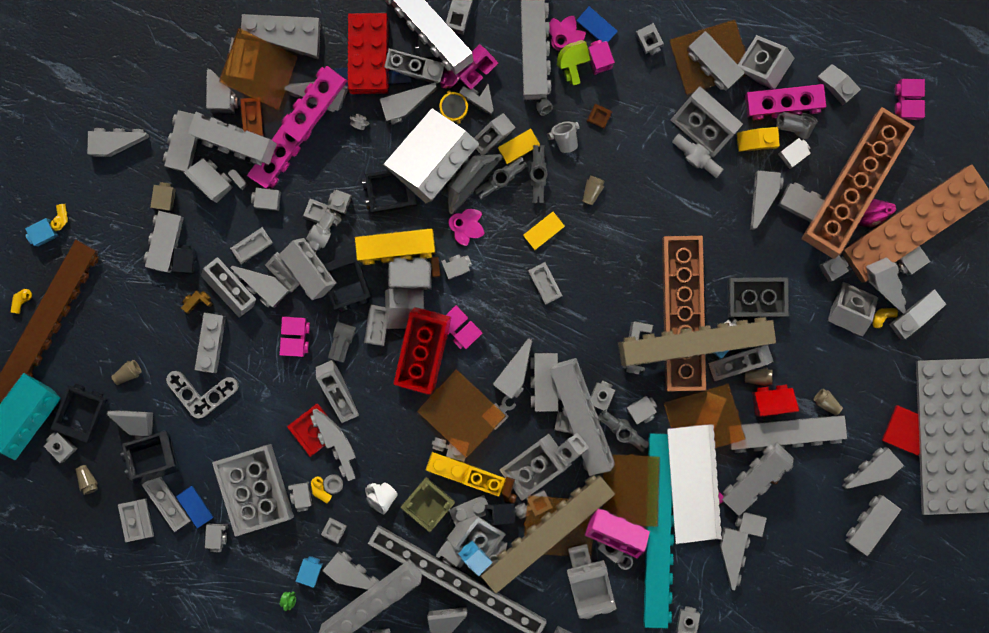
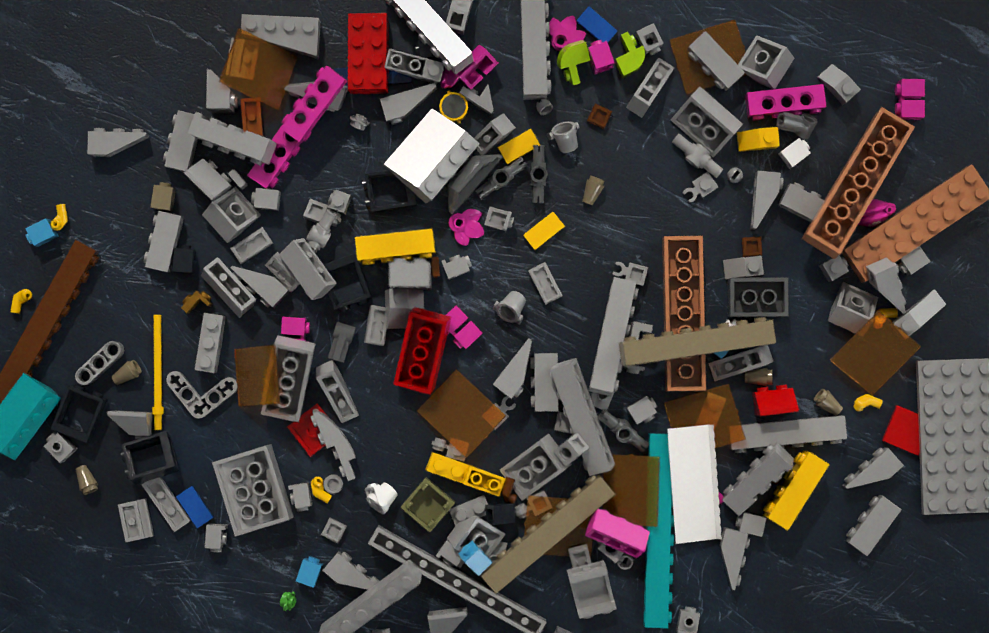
none -> light grey beam [75,341,124,385]
none -> yellow bar [152,315,164,430]
none -> light grey slope [202,187,261,243]
none -> clear orange piece [234,345,280,406]
none -> light grey brick [261,335,315,422]
none -> light grey bracket [484,206,514,232]
none -> light grey piece [493,291,526,325]
none -> light grey brick [588,277,638,396]
none -> light grey plate [612,262,648,286]
none -> lime brick [614,32,645,79]
none -> light grey slope [626,58,674,118]
none -> light grey plate [682,171,718,203]
none -> light grey slope [723,256,764,279]
none -> light grey hinge [727,167,743,183]
none -> reddish brown tile [741,237,762,257]
none -> yellow brick [763,450,830,530]
none -> clear orange piece [830,310,921,396]
none -> yellow arm [853,394,883,411]

